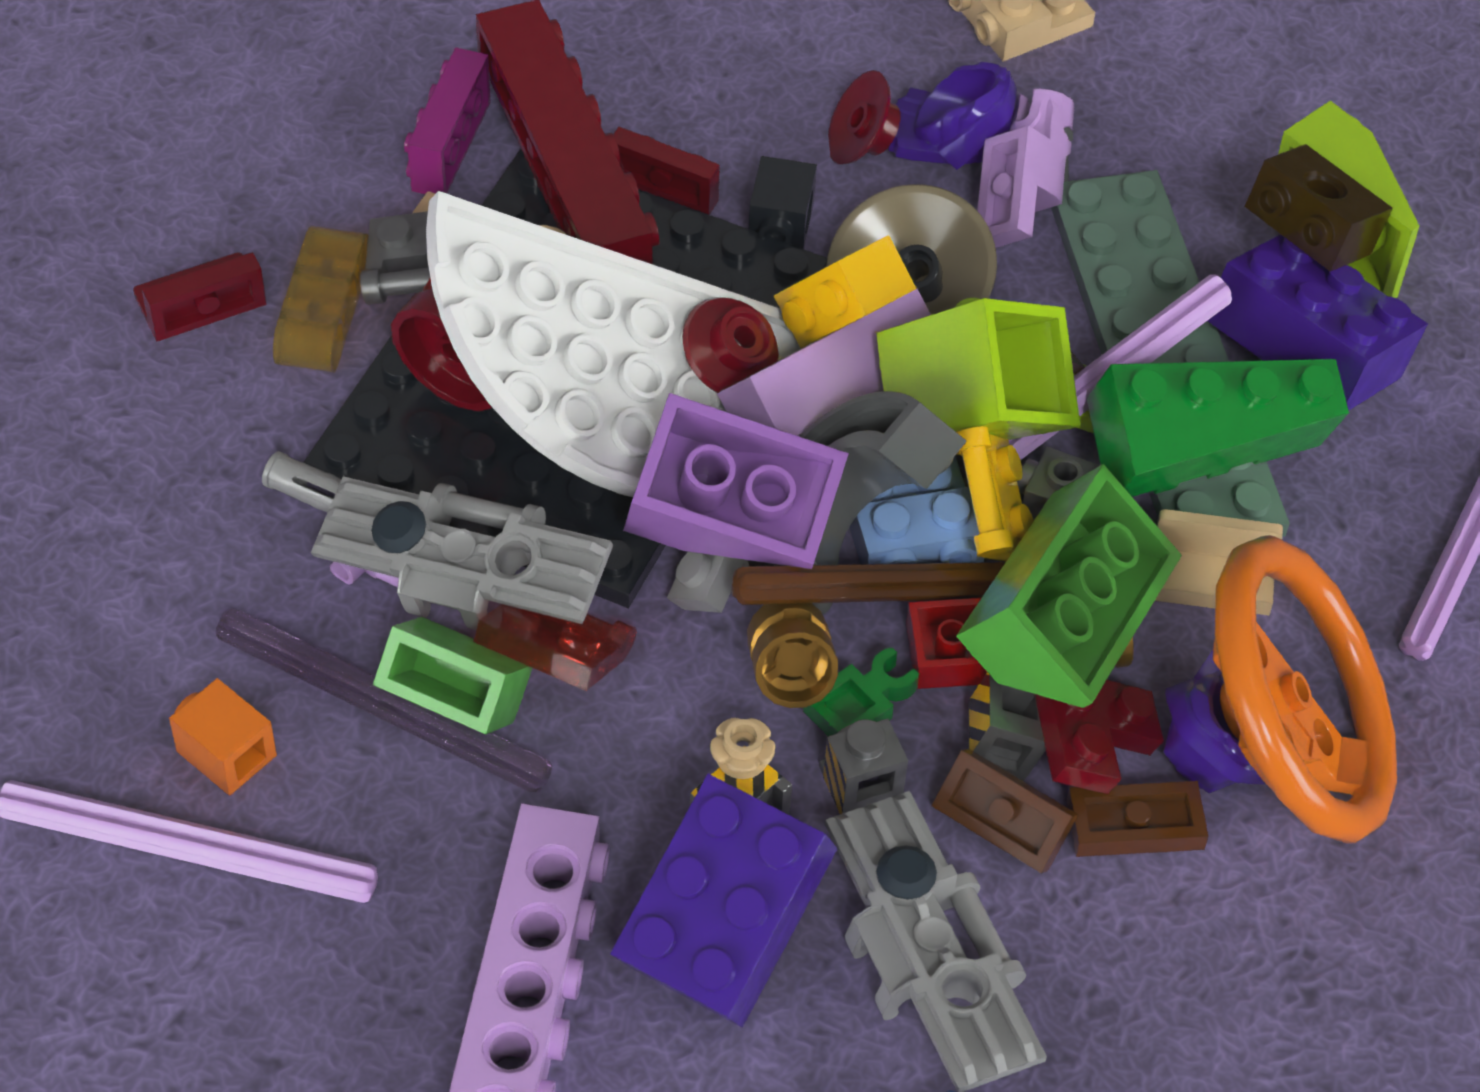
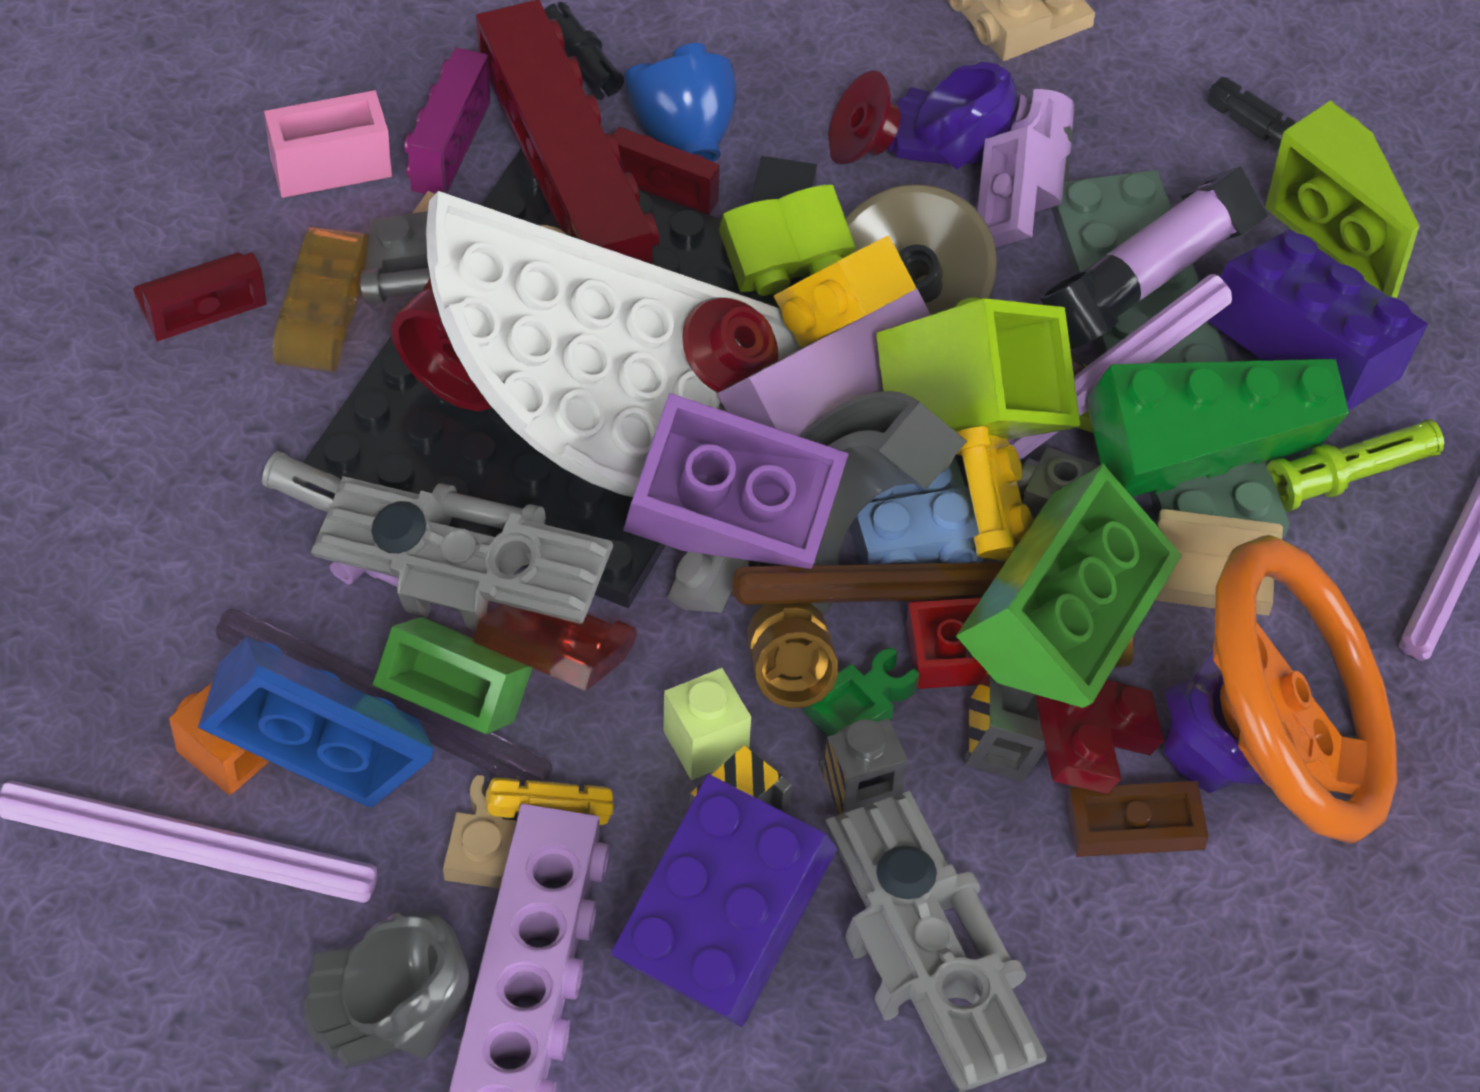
tan plate [710,717,776,779] -> none
reddish brown plate [931,749,1078,873] -> none
dark brown brick [1244,144,1393,272] -> none
none -> blue slope [198,636,434,807]
none -> bright pink piece [264,90,392,198]
none -> dark grey hair [303,911,469,1069]
none -> tan plate [443,775,517,888]
none -> yellow axle [485,777,614,825]
none -> black pin [544,1,624,100]
none -> blue piece [624,43,736,162]
none -> yellowish green brick [663,668,751,781]
none -> lime brick [719,185,855,295]
none -> piece [1039,166,1268,349]
none -> black axle [1207,77,1297,150]
none -> lime pin [1267,419,1444,512]

